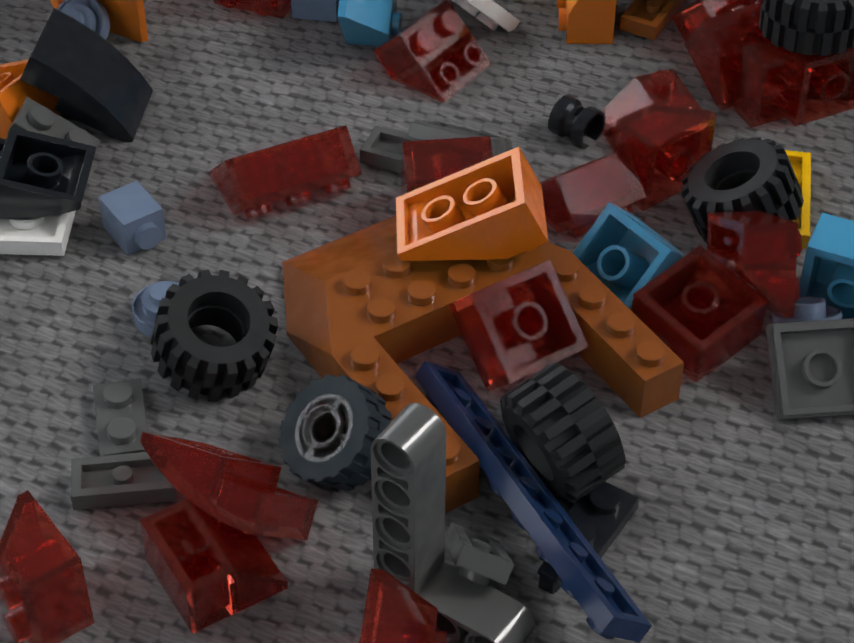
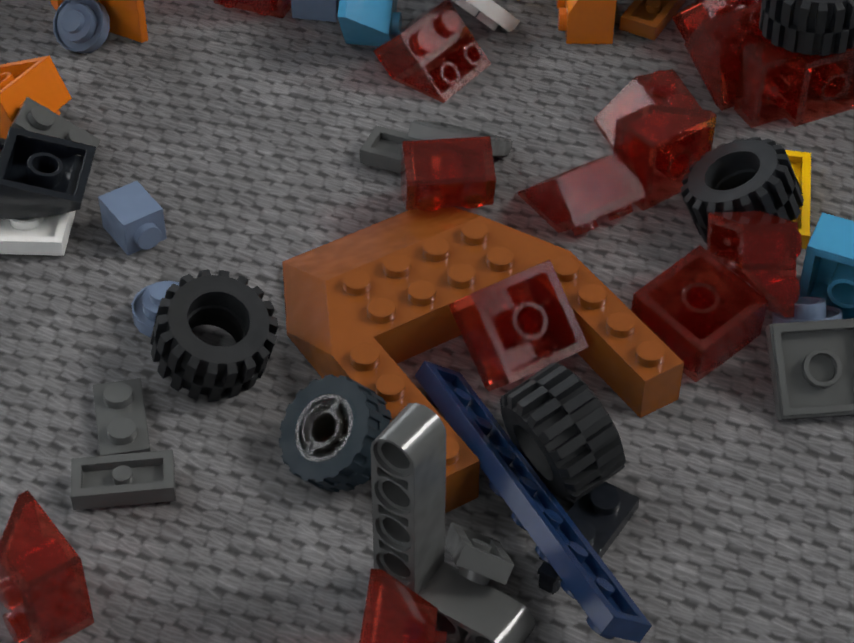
black slope [20,8,153,142] -> none
clear red slope [139,499,288,634] -> none
clear red slope [140,432,318,540] -> none
clear red slope [208,125,362,219] -> none
orange slope [396,146,549,261] -> none
black wheel [548,95,606,149] -> none
dark azure slope [573,202,695,315] -> none

